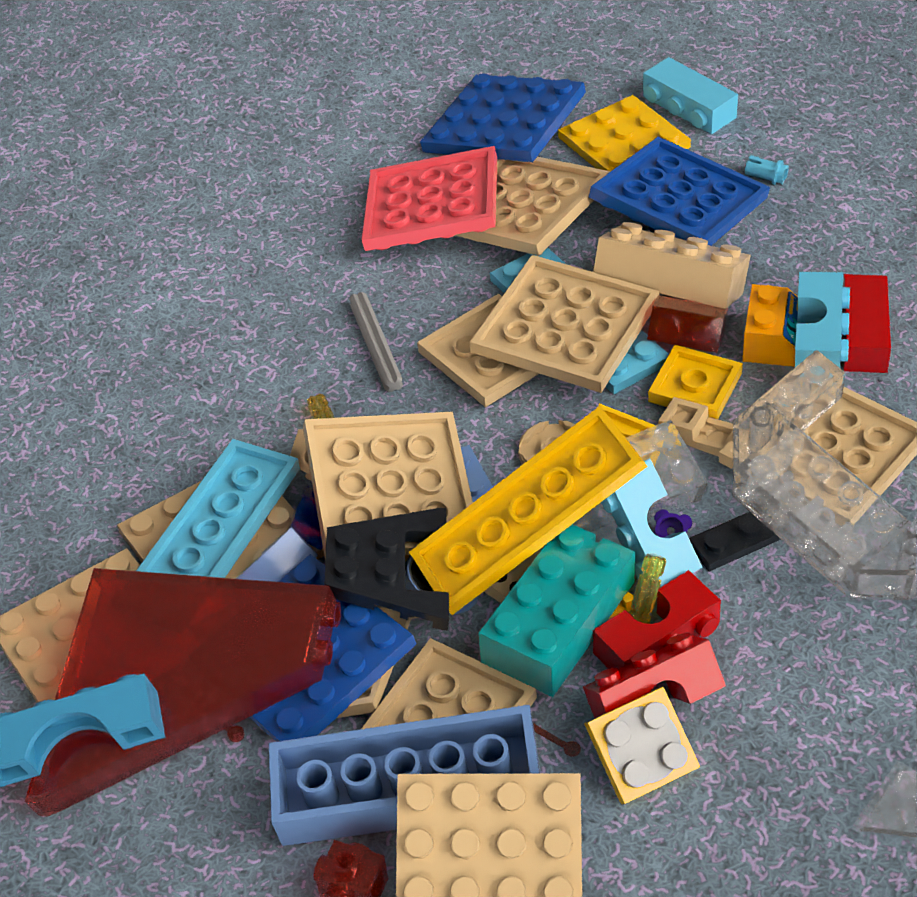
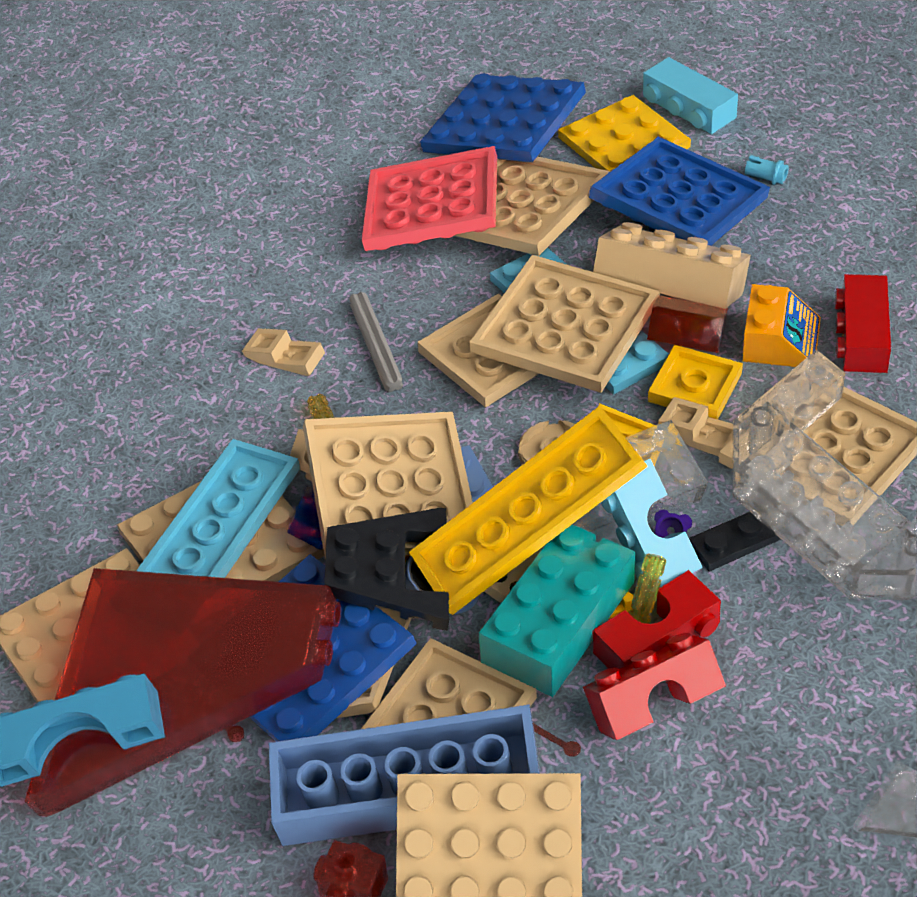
medium blue slope [231,526,318,605] -> none
piece [584,687,700,804] -> none
medium azure arch [795,272,850,376] -> none
none -> tan slope [242,328,325,376]

